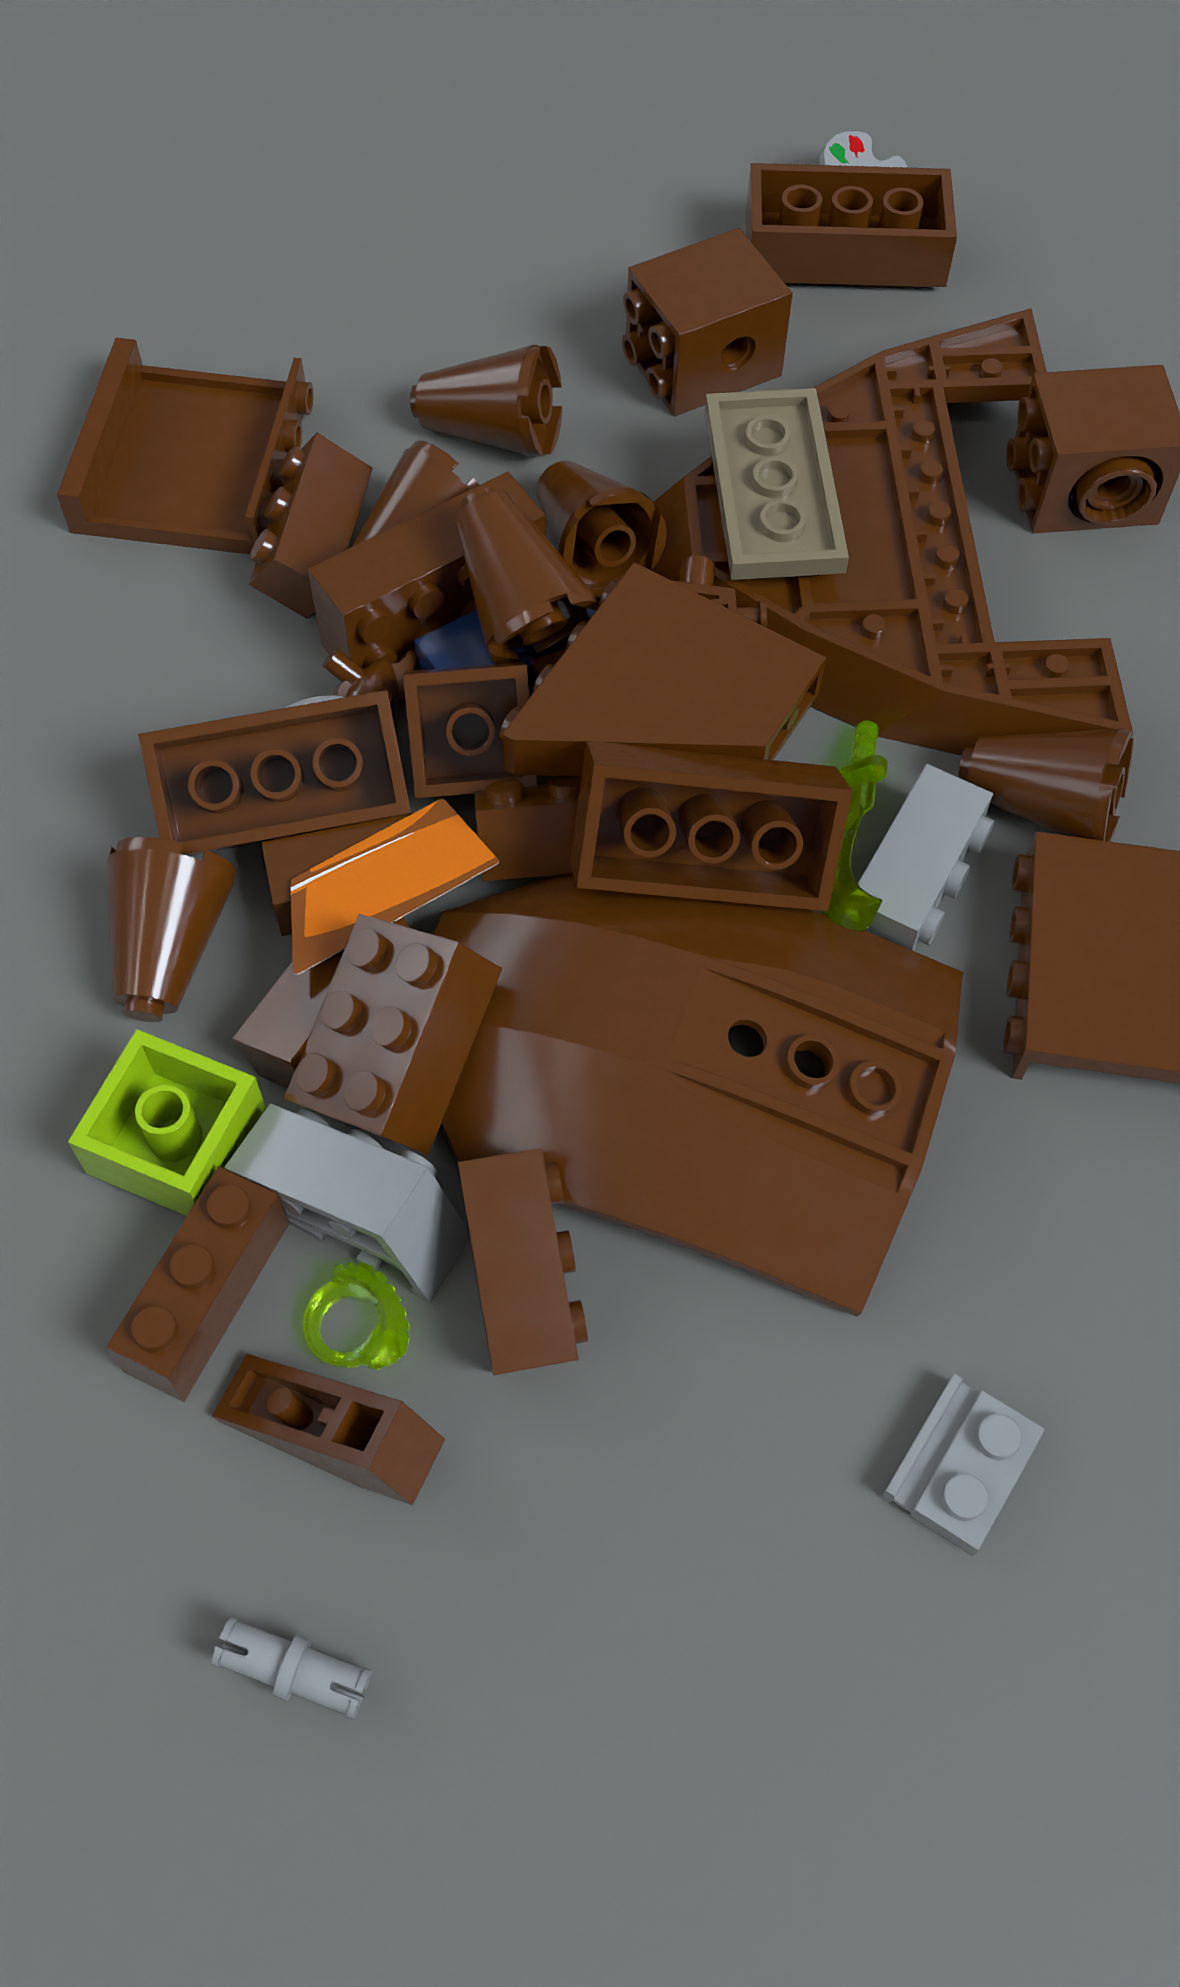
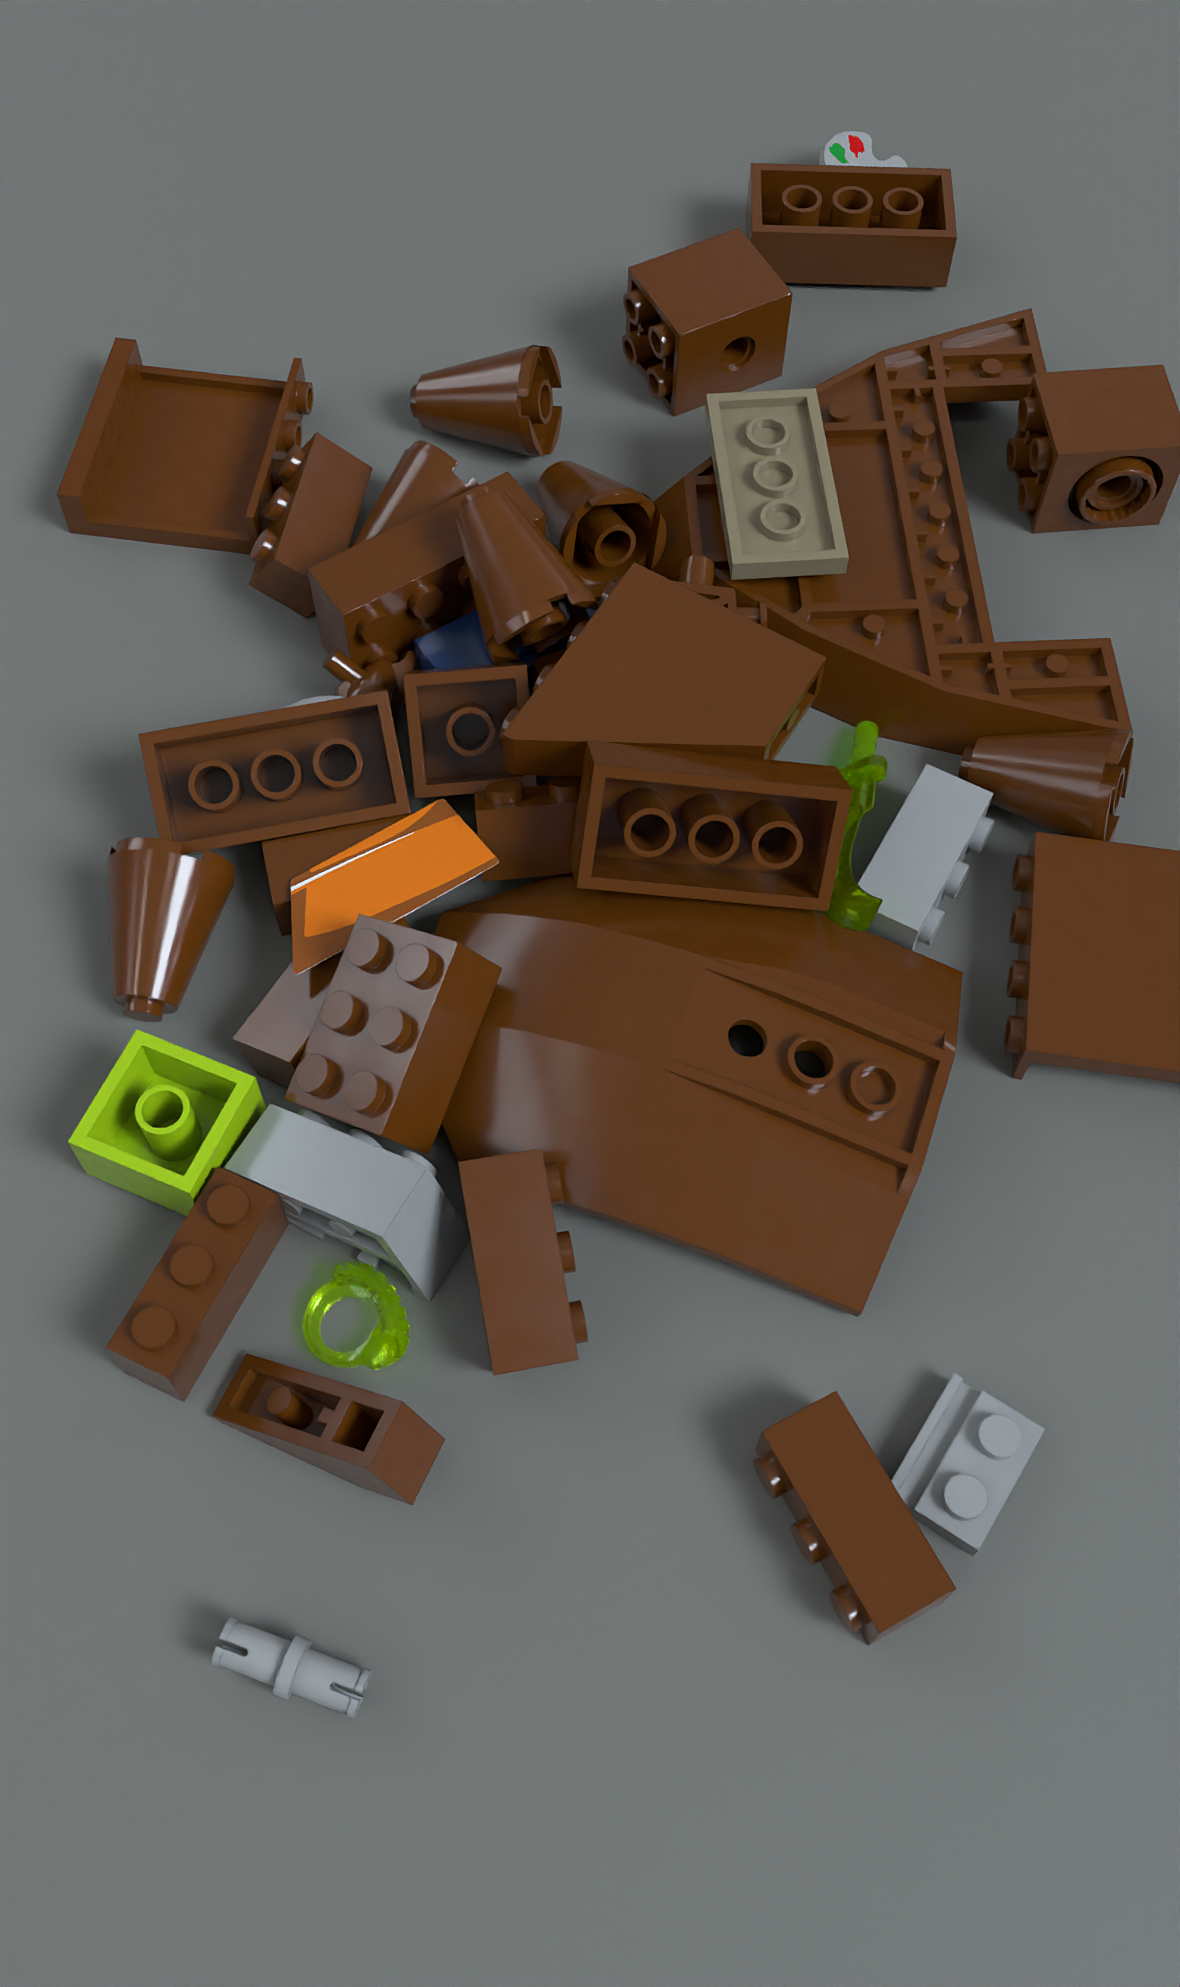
none -> reddish brown brick [753,1391,957,1646]

